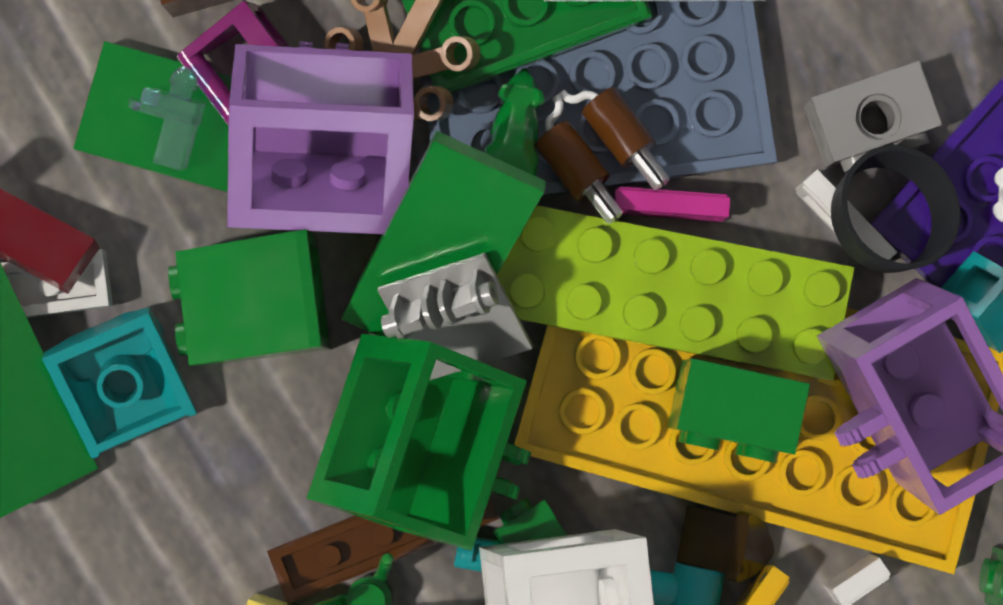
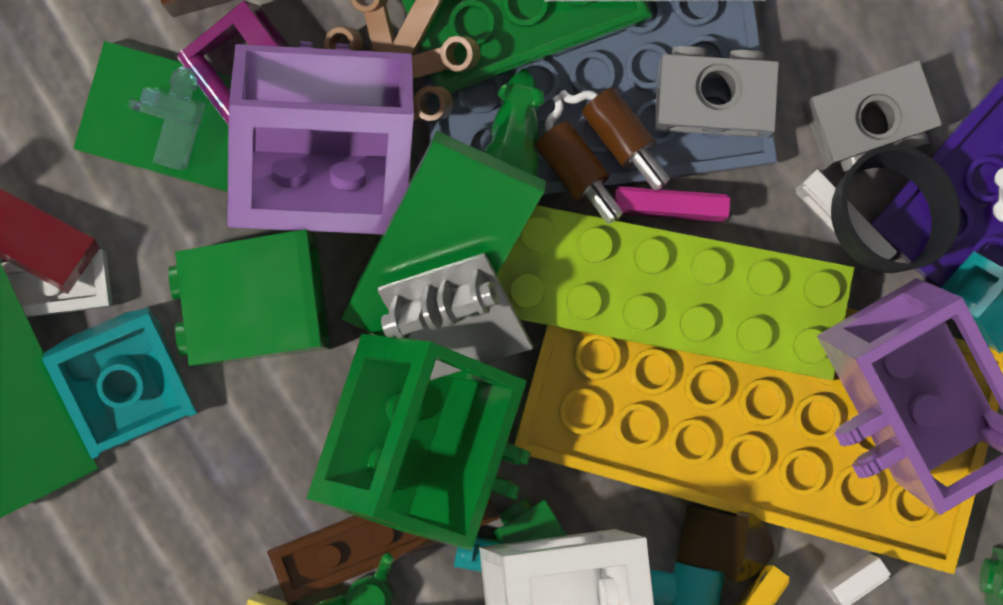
green brick [667,358,810,463] -> none
none -> light grey brick [654,46,779,138]

